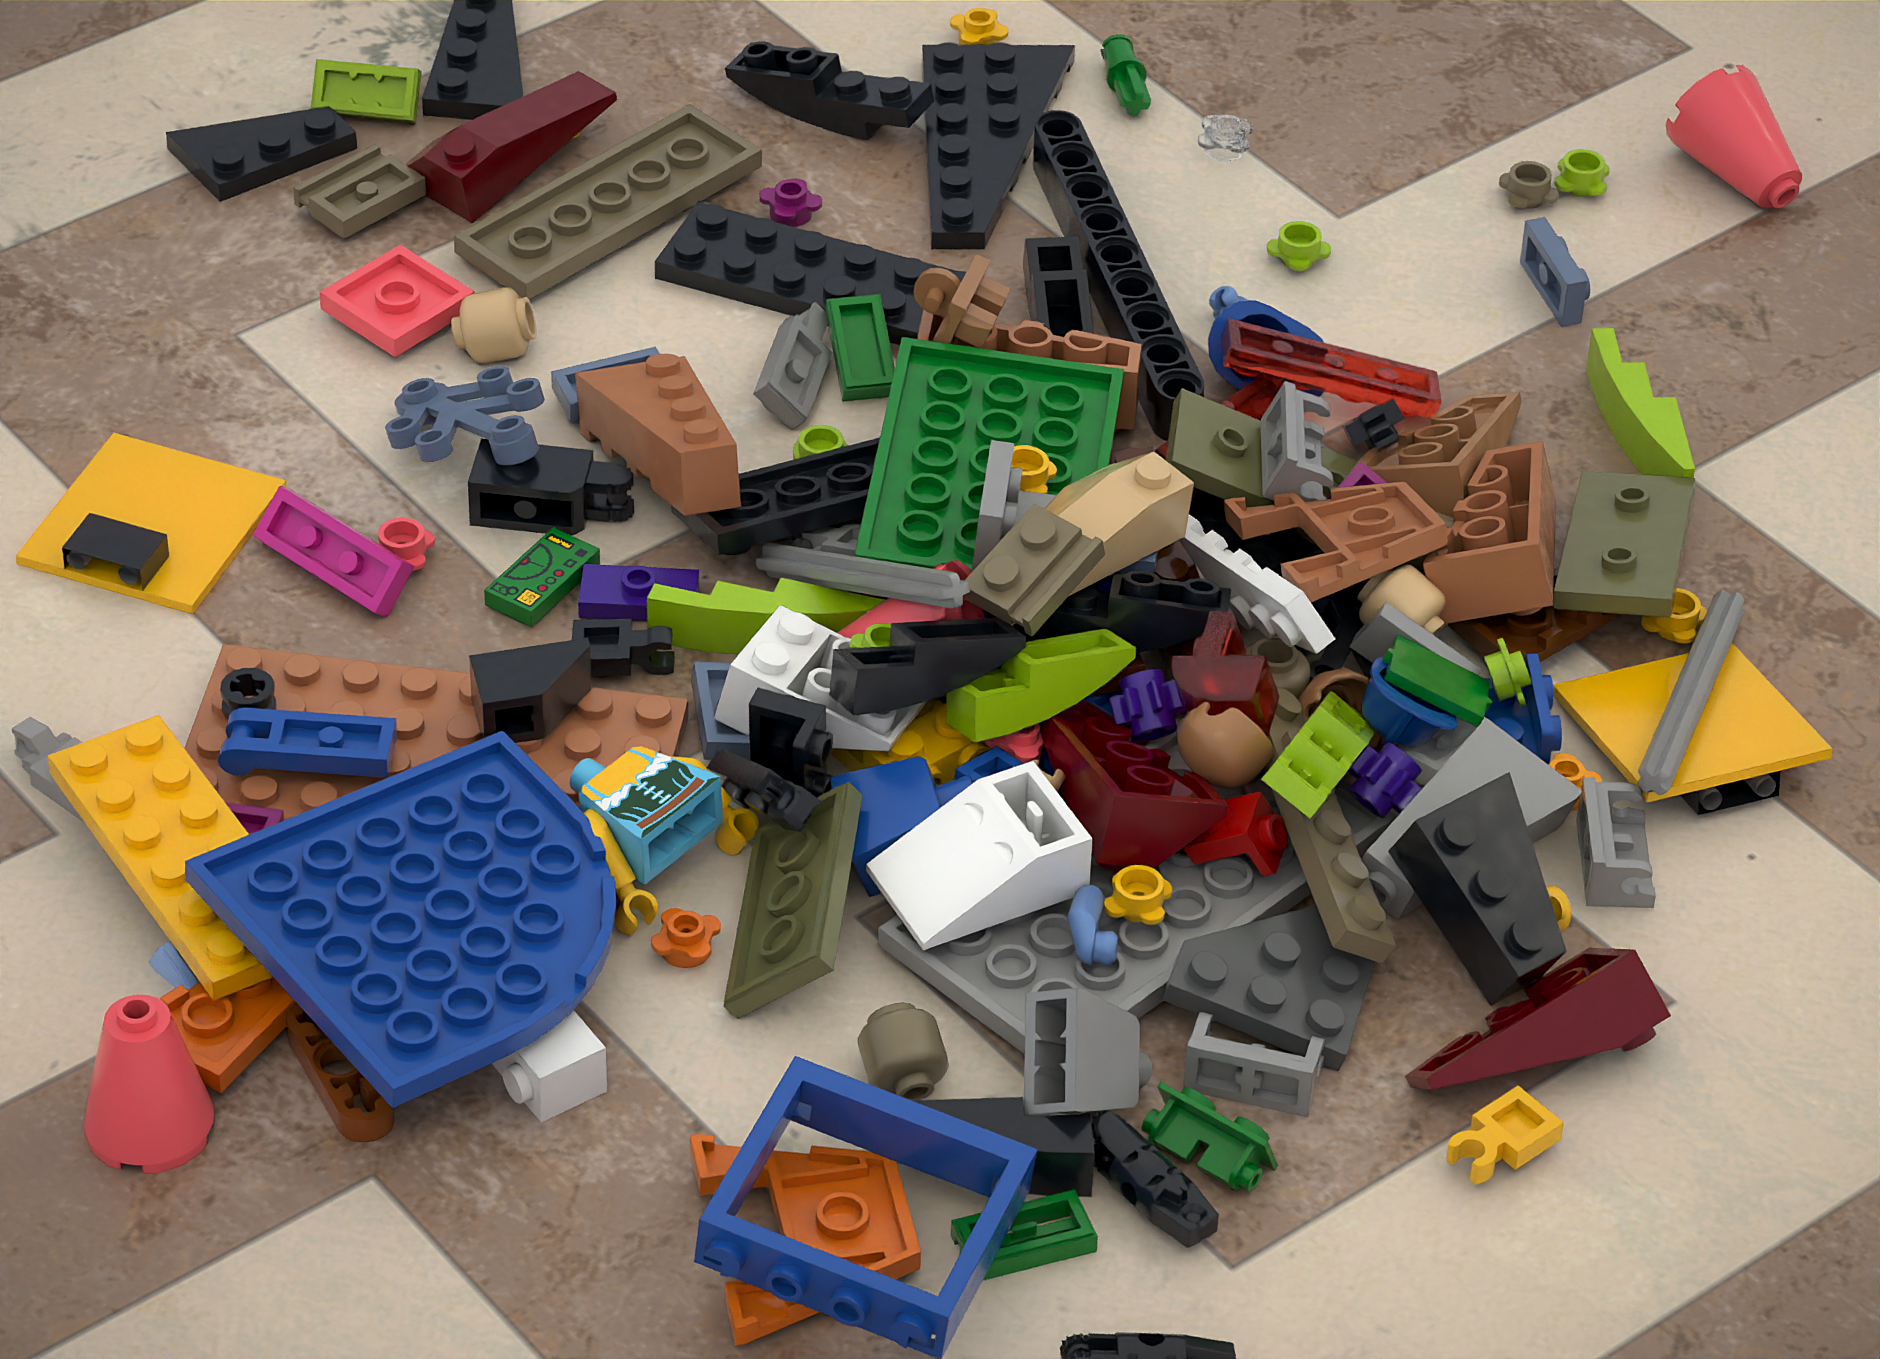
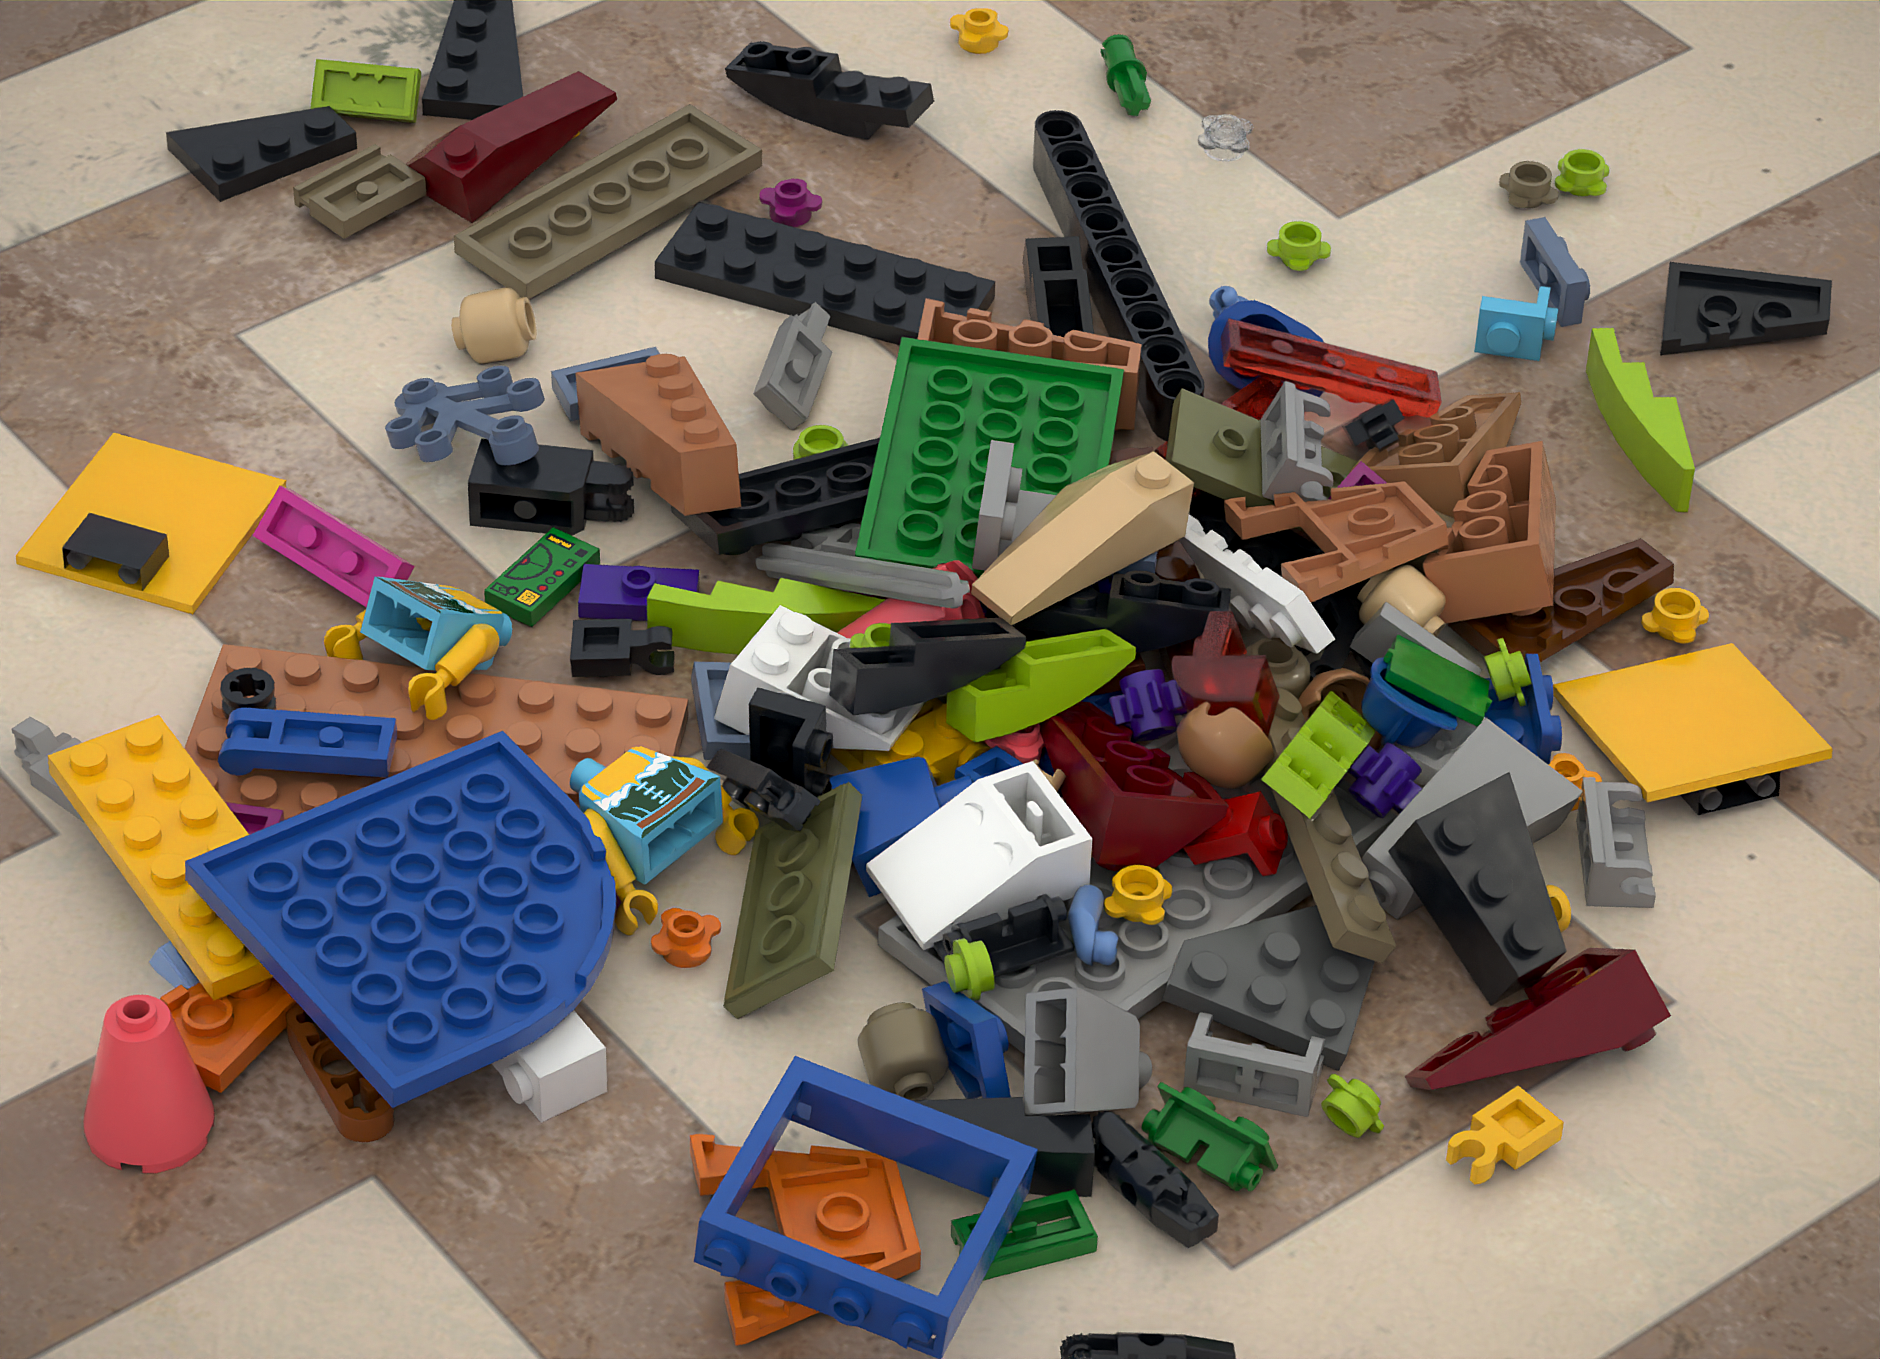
coral plate [320,244,475,357] -> none
coral plate [378,517,435,571] -> none
black slope [469,638,591,743] -> none
green tile [825,294,895,402] -> none
medium nougat hips [913,254,1011,348] -> none
black wing [922,42,1075,249] -> none
dark tan plate [963,503,1105,636] -> none
yellow plate [1011,445,1057,494] -> none
olive plate [1554,471,1695,617] -> none
light grey axle [1638,590,1745,795] -> none
coral cone [1665,65,1802,209] -> none
none -> torso [324,576,512,720]
none -> blue wing [922,981,1011,1099]
none -> black hinge [933,894,1075,977]
none -> lime plate [944,938,995,1001]
none -> lime plate [1321,1074,1384,1138]
none -> medium azure bracket [1474,286,1558,361]
none -> black wing [1660,262,1832,355]

